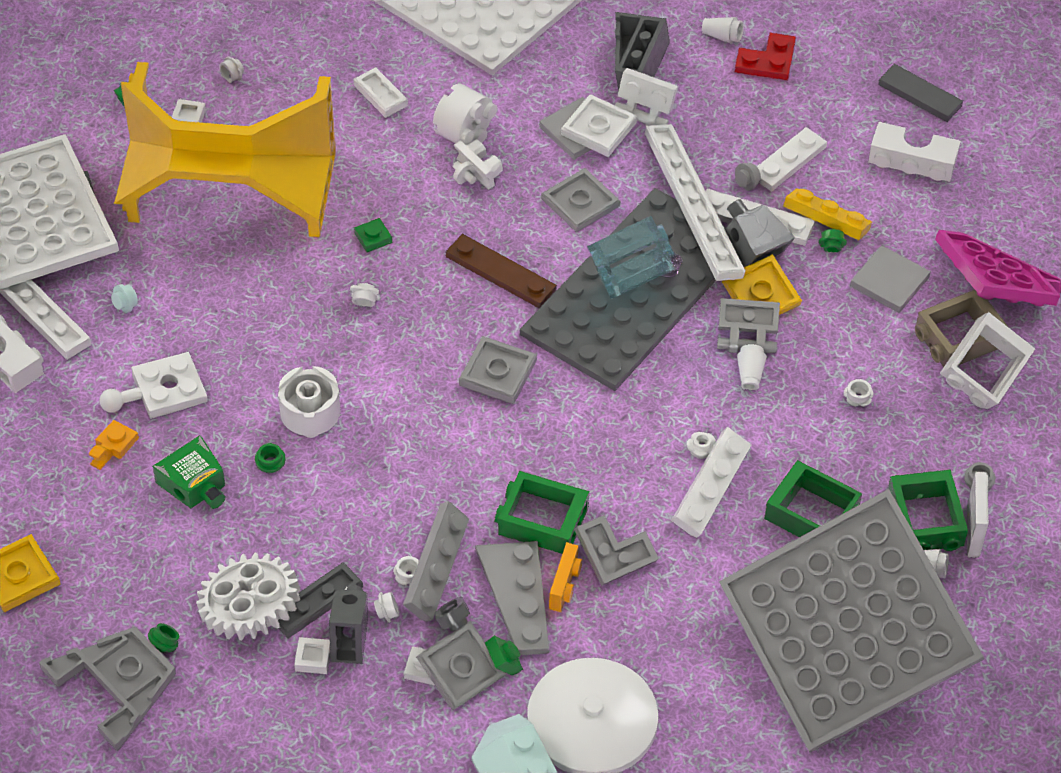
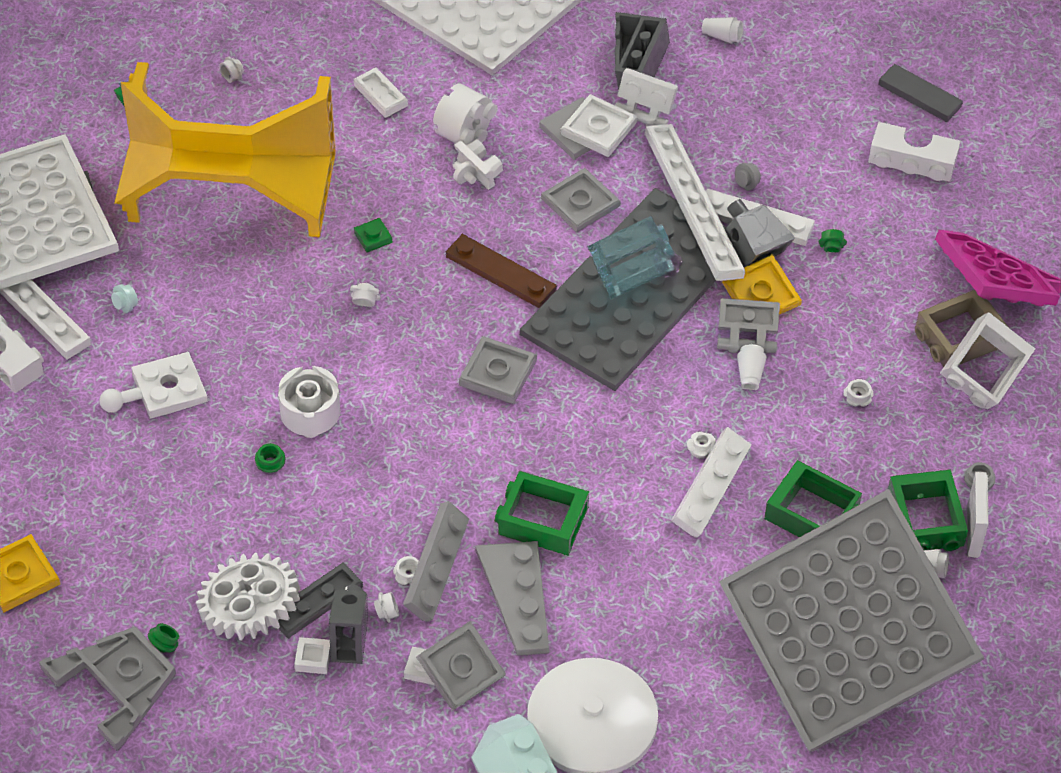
light orange plate [89,420,139,470] -> none
green torso [152,435,226,509] -> none
white plate [172,99,206,123] -> none
dark grey plate [435,596,470,632] -> none
green plate [485,635,523,676] -> none
light orange plate [549,542,583,612] -> none
light grey plate [574,515,659,586] -> none
red plate [734,32,796,81] -> none
white plate [757,127,827,192] -> none
yellow plate [783,188,872,240] -> none
light grey tile [850,245,931,313] -> none

